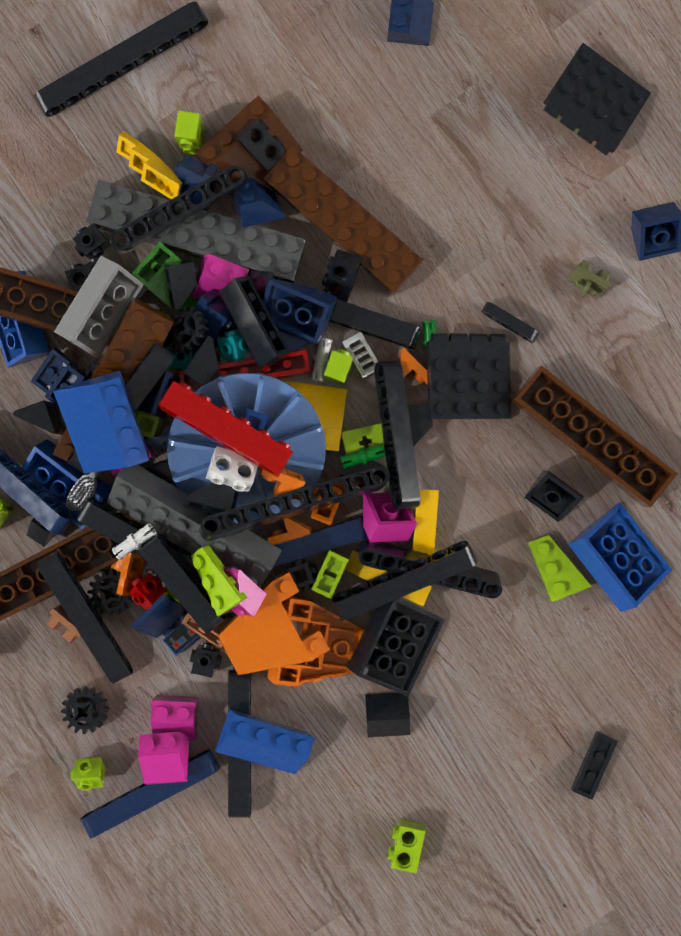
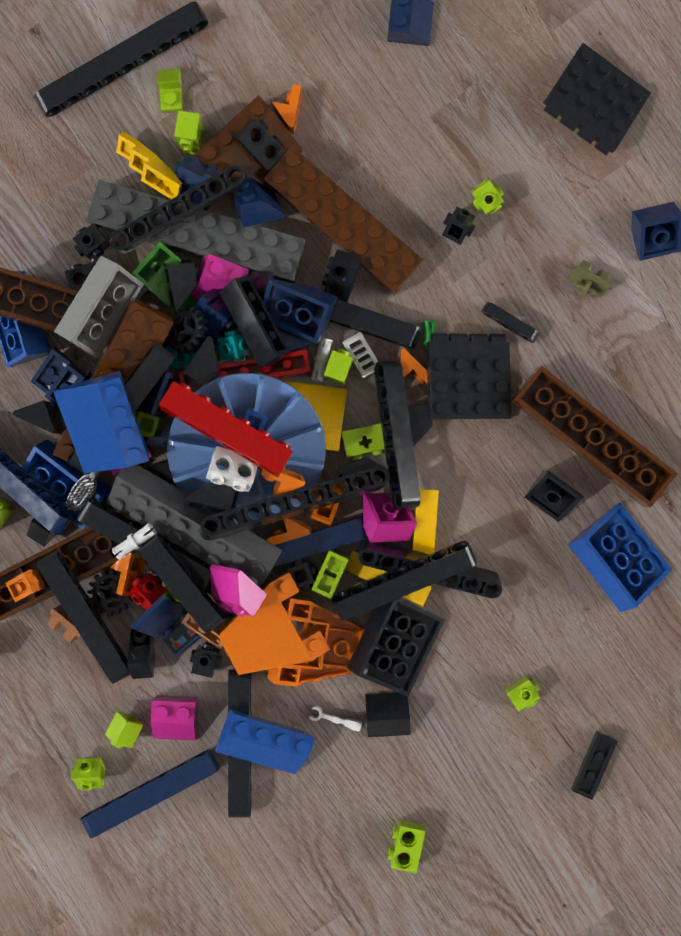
black gear [61,686,109,734] -> none
dark pink slope [138,732,189,785] -> none
lime wing [191,545,248,616] -> none
green pin [340,444,386,469] -> none
lime wing [528,535,592,602] -> none
none -> orange slope [6,569,45,602]
none -> lime brick [105,712,143,748]
none -> black slope [127,629,155,679]
none -> lime slope [157,68,183,113]
none -> orange slope [272,84,302,134]
none -> white piece [309,705,362,731]
none -> black brick [442,207,476,245]
none -> lime brick [470,178,504,214]
none -> lime brick [504,676,540,712]

